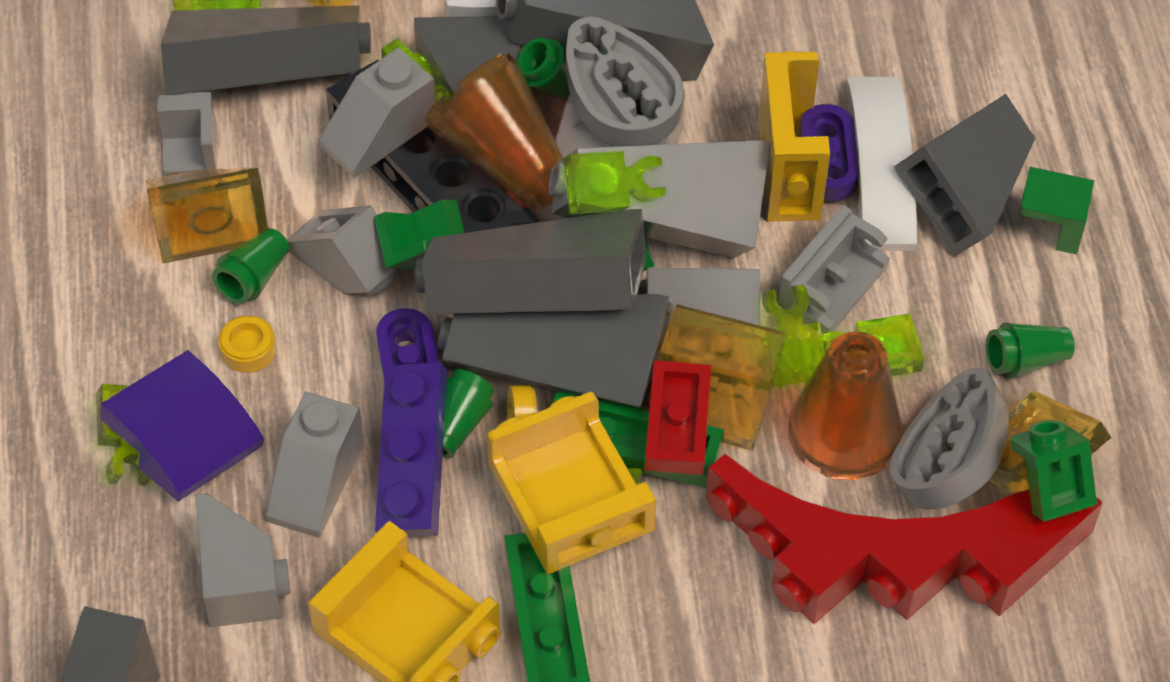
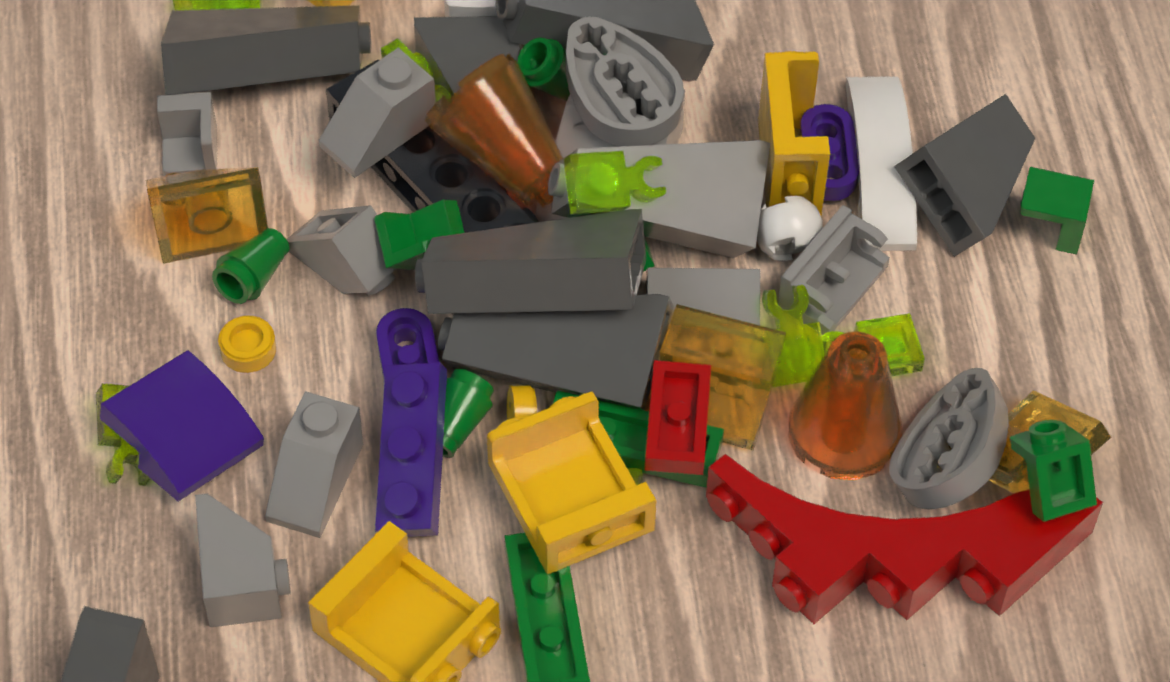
green cone [985,322,1075,378] -> none
none -> white piece [756,196,823,261]

